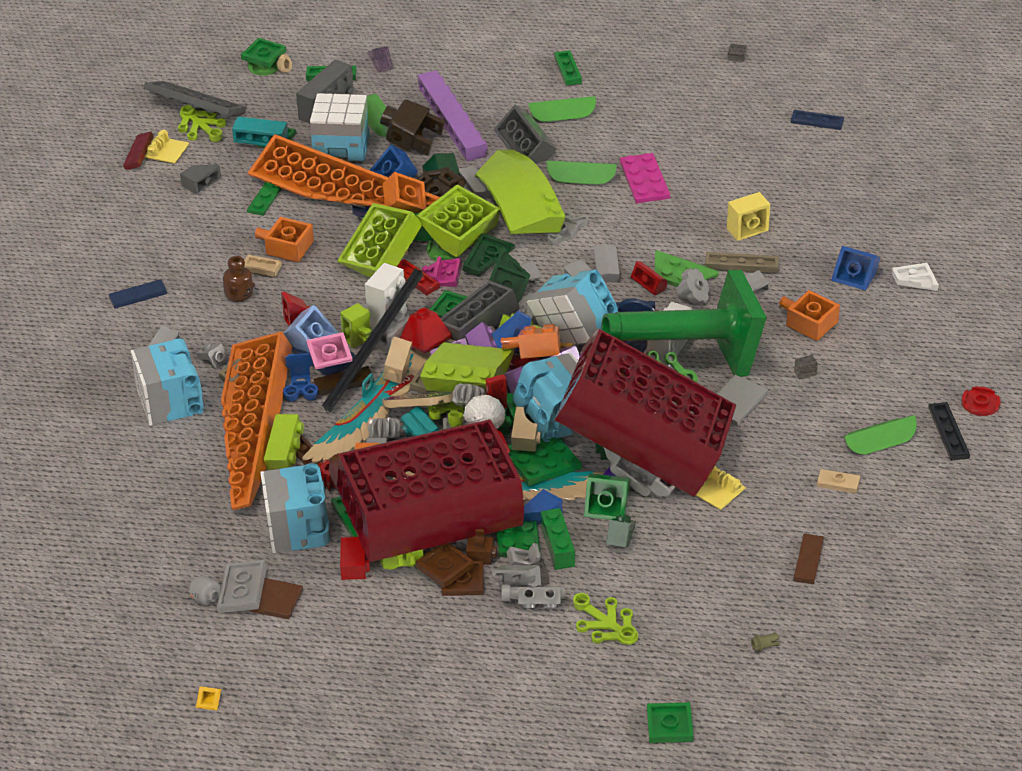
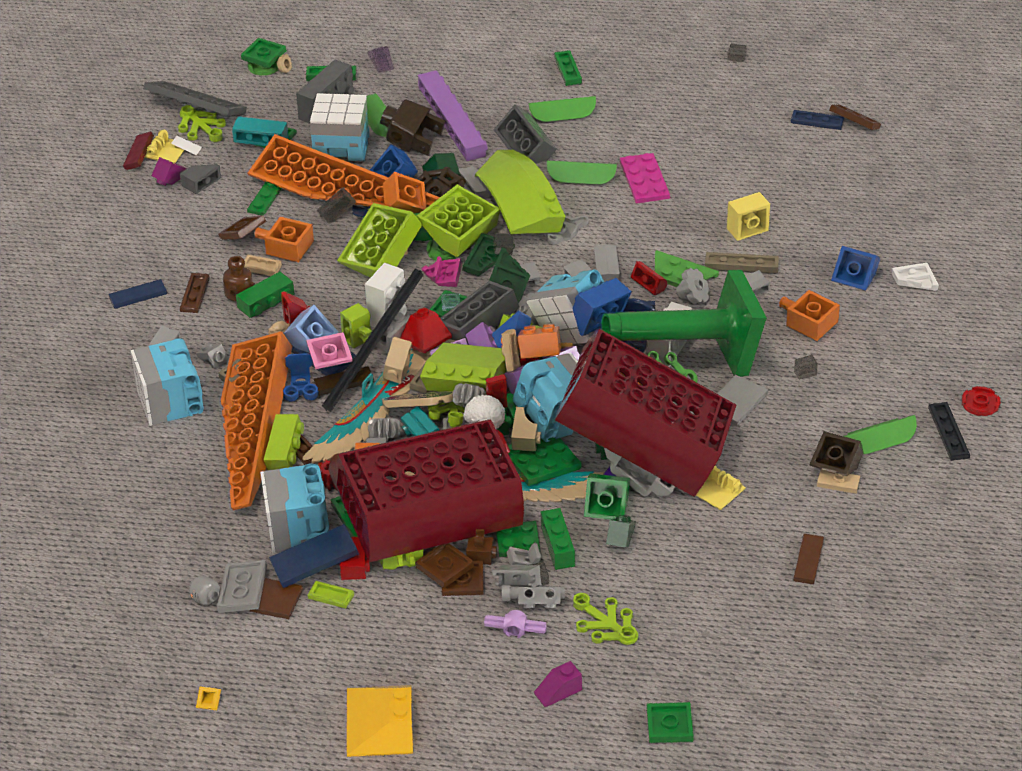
red tile [397,259,440,296] -> none
blue slope [523,489,563,525] -> none
olive pin [751,632,780,652] -> none
none -> magenta slope [151,157,188,186]
none -> white sticker [171,136,202,155]
none -> reddish brown tile [180,273,209,313]
none -> reddish brown tile [218,215,267,240]
none -> green brick [236,272,295,318]
none -> tan animal [268,321,290,335]
none -> dark blue tile [269,524,359,588]
none -> lime tile [308,581,354,609]
none -> clear smoke slope [317,188,356,224]
none -> yellow slope [347,685,413,757]
none -> clear light blue tile [441,293,460,311]
none -> lavender axle [484,610,547,638]
none -> clear smoke piece [493,233,514,255]
none -> tan plate [501,329,521,372]
none -> magenta slope [534,661,582,707]
none -> blue slope [572,278,632,337]
none -> dark brown slope [810,431,864,476]
none -> reddish brown tile [829,104,881,130]

